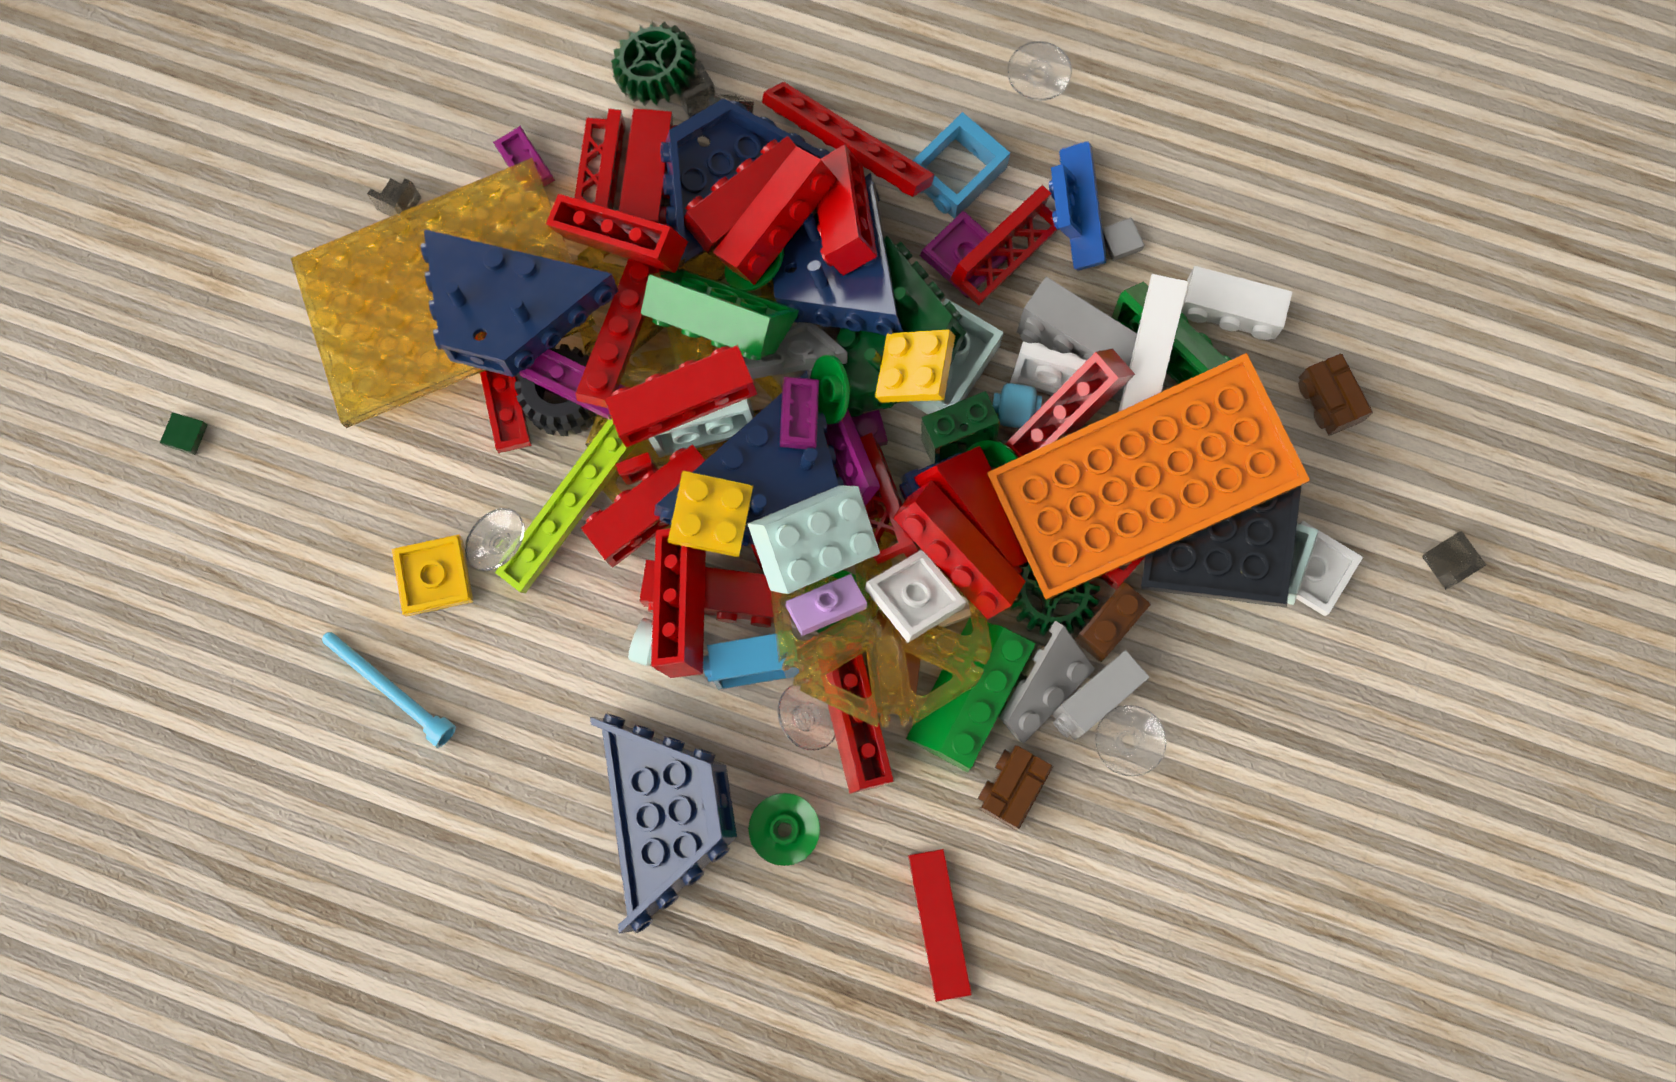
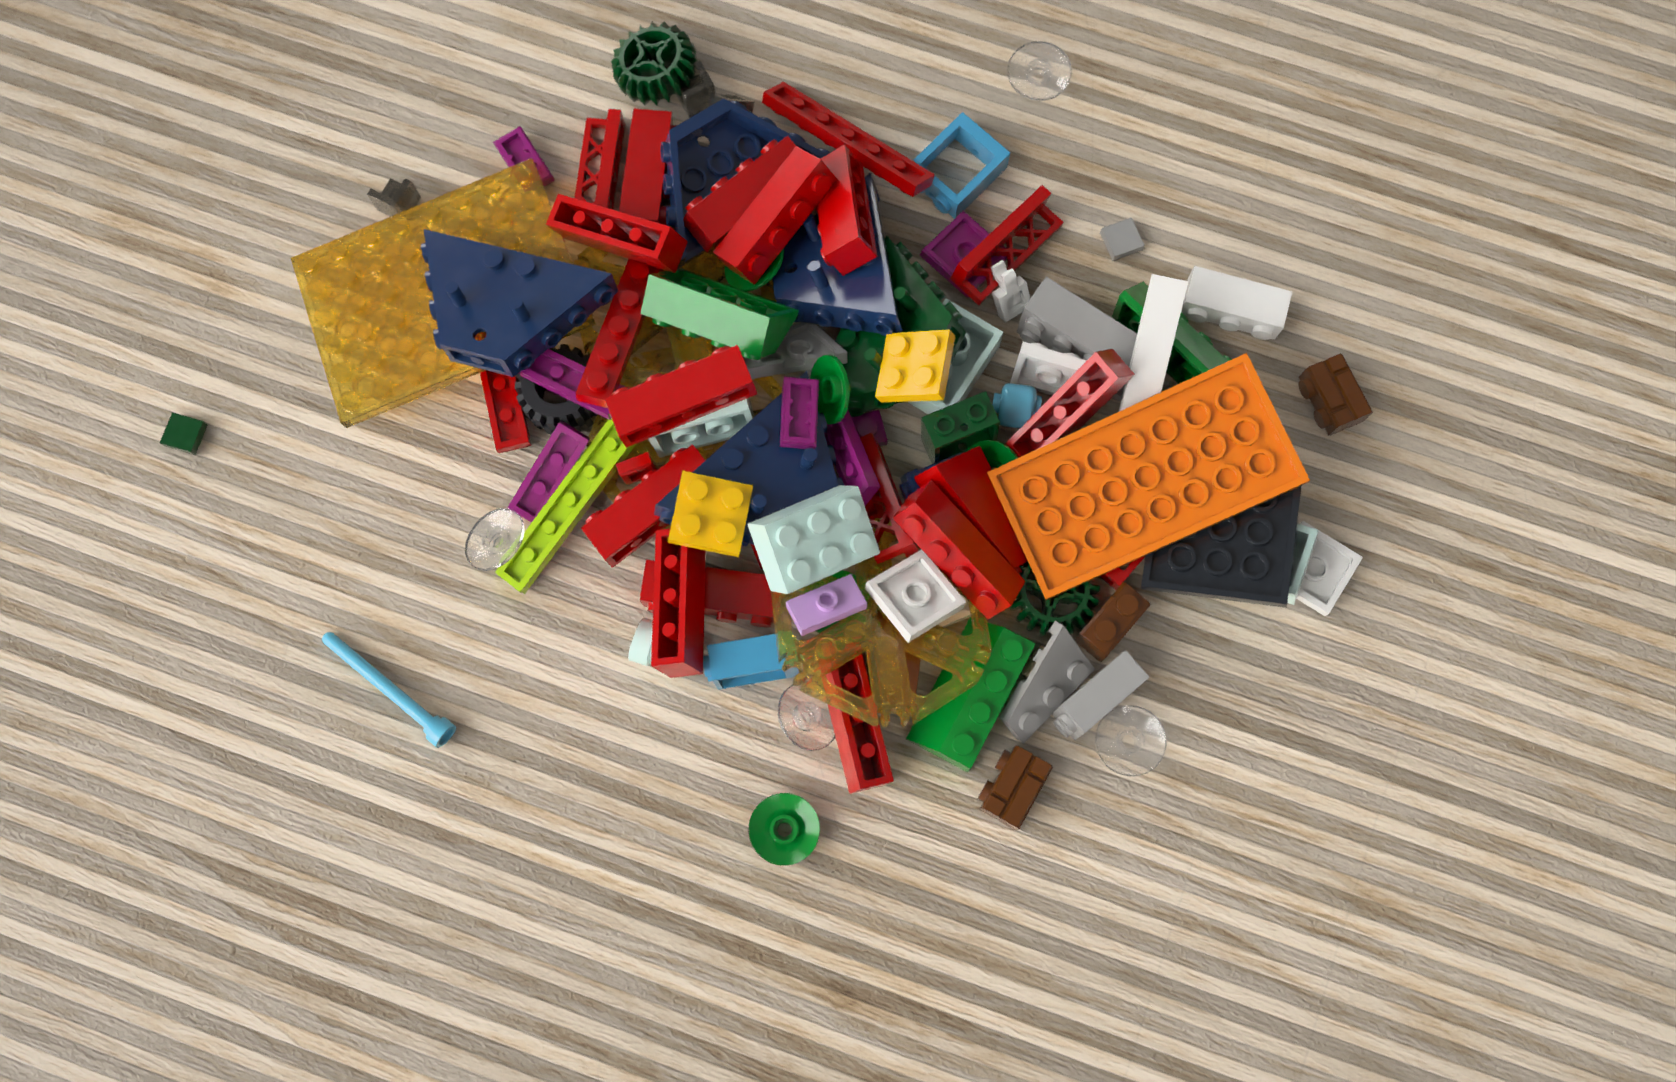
yellow plate [392,534,473,617] -> none
piece [590,713,737,934] -> none
red tile [908,849,972,1002] -> none
blue bracket [1049,141,1107,271] -> none
clear smoke panel [1422,531,1486,590] -> none
none -> magenta plate [507,420,590,523]
none -> white plate [991,260,1030,323]

